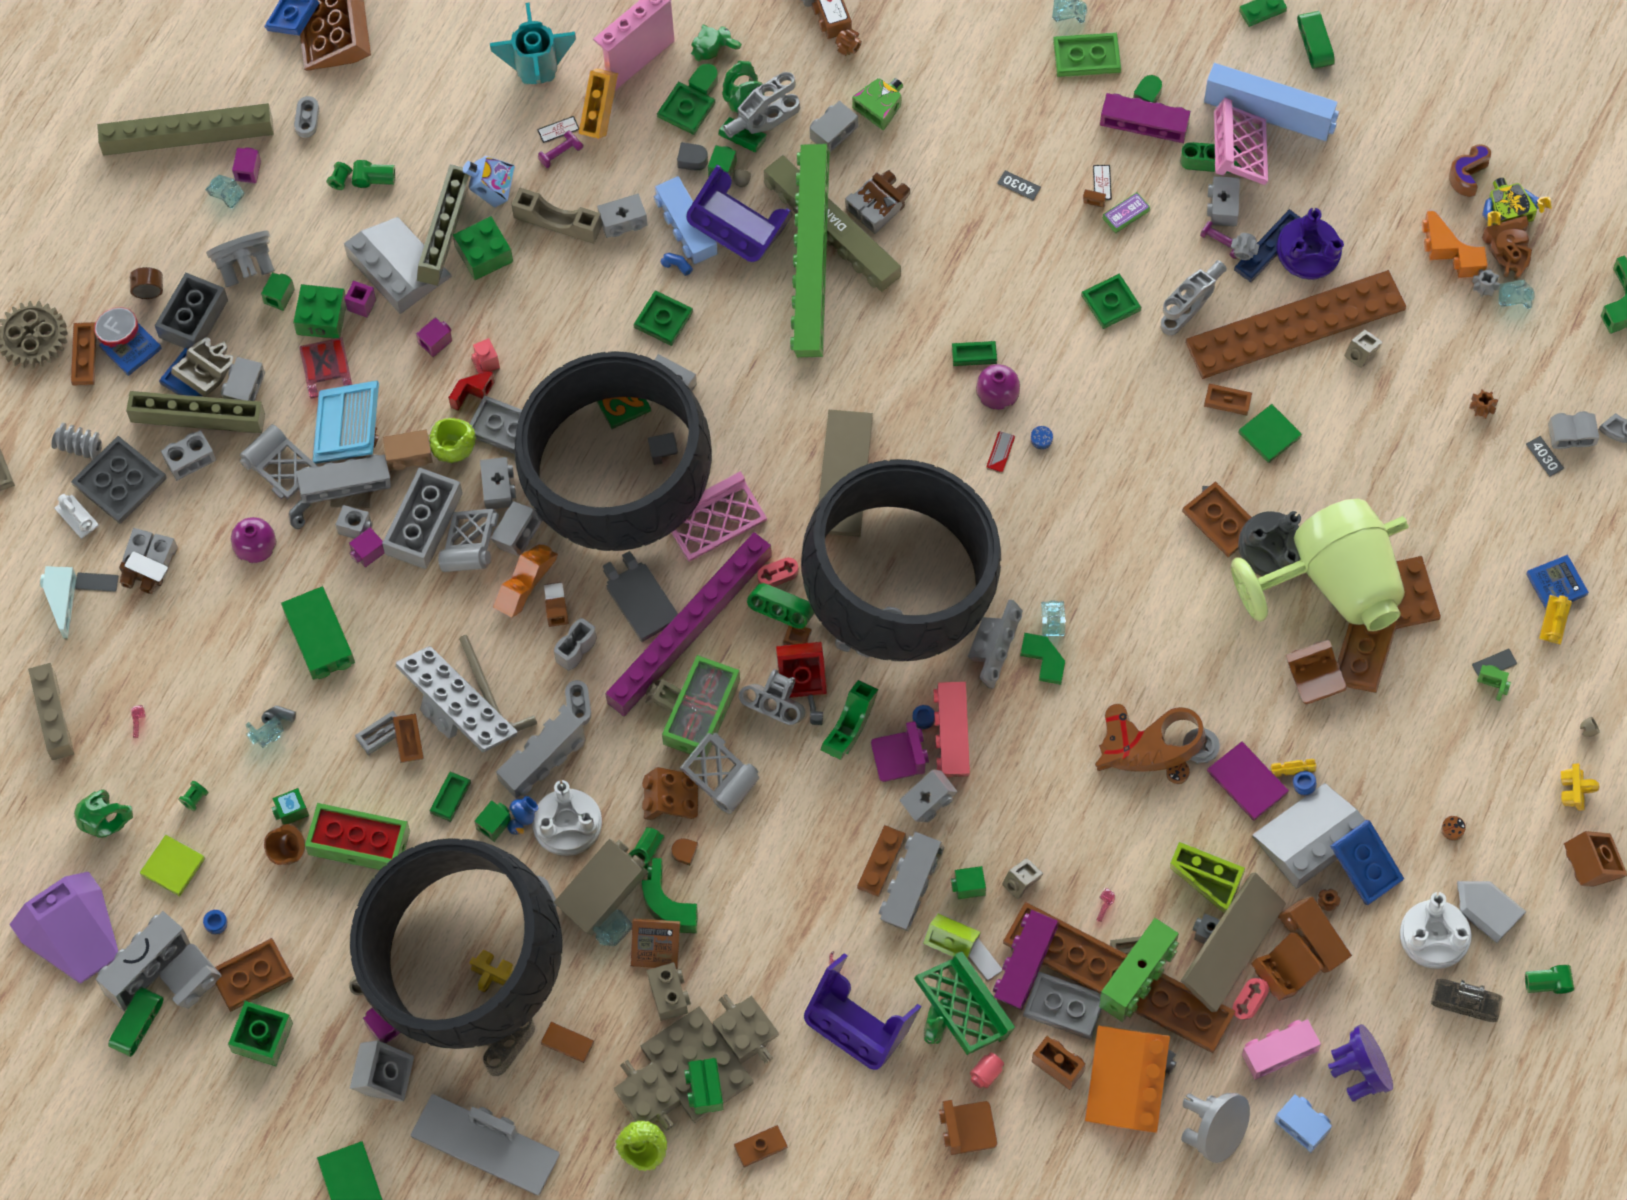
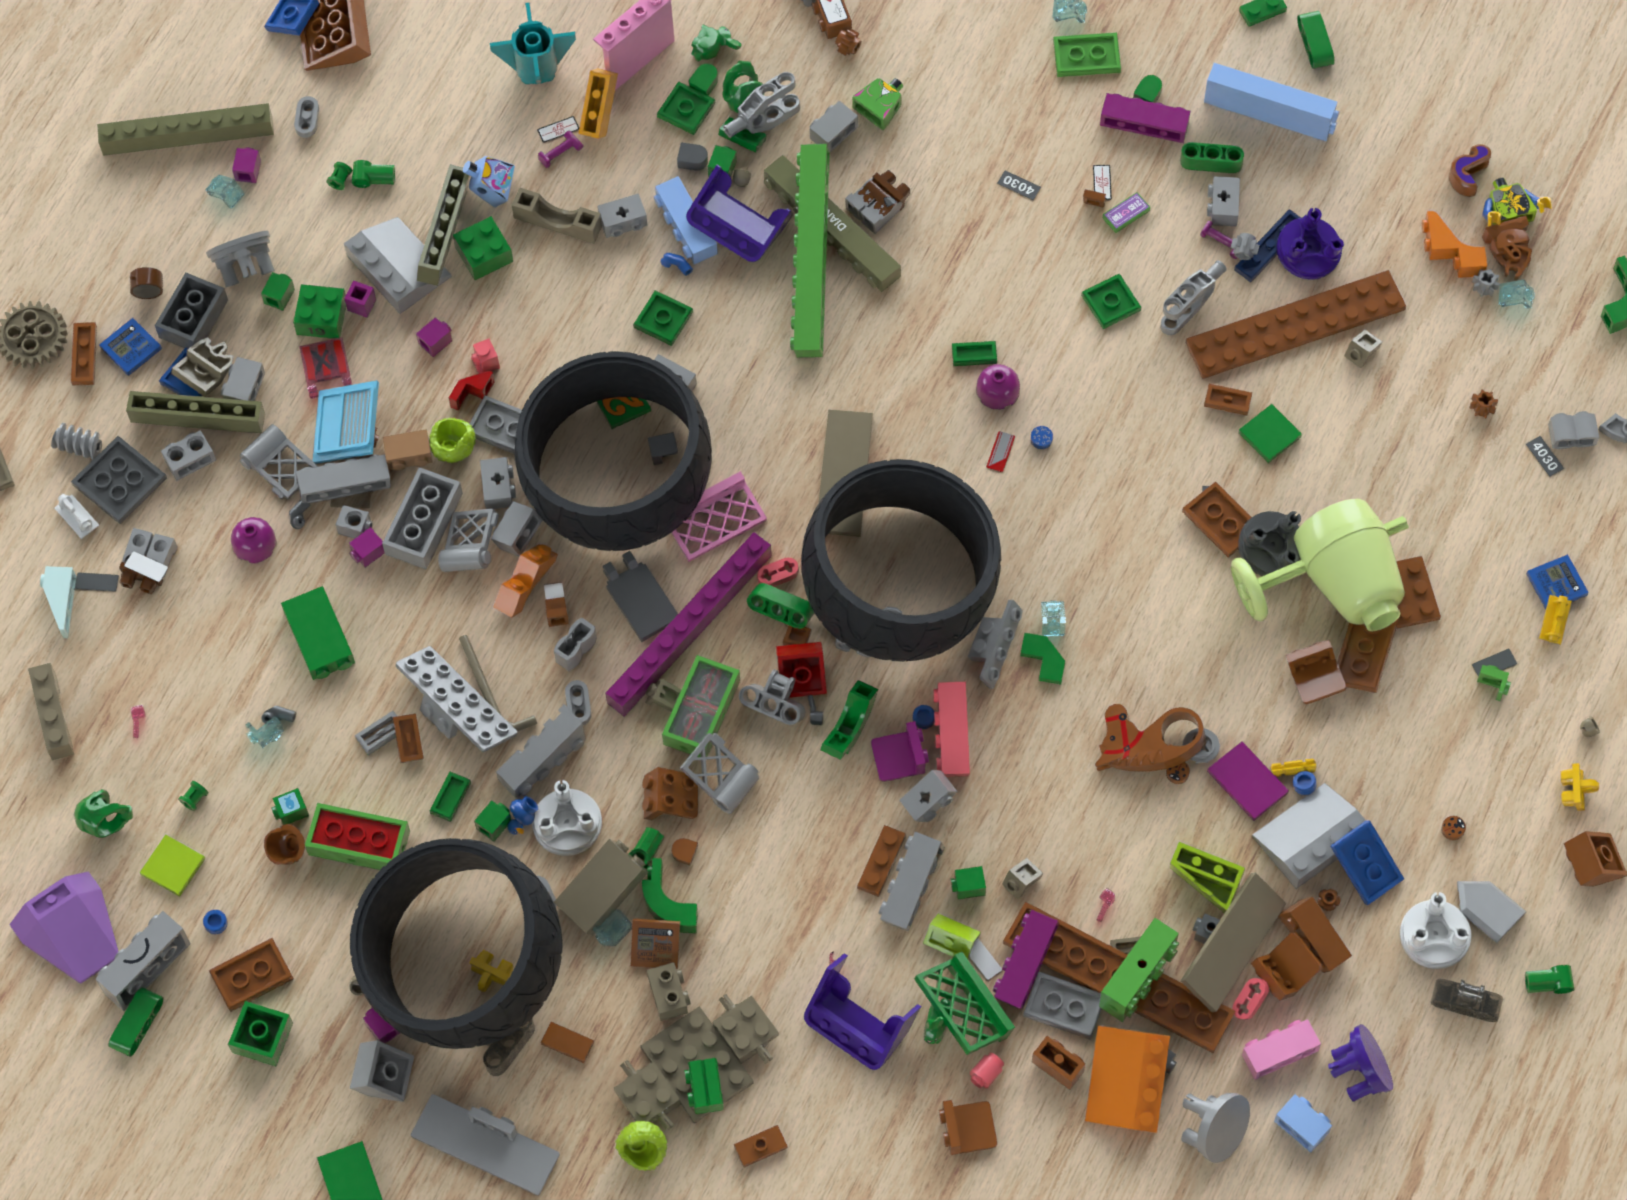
tile [94,307,139,347] -> none
light grey bracket [160,944,222,1009] -> none
bright pink fence [1214,98,1268,185] -> none

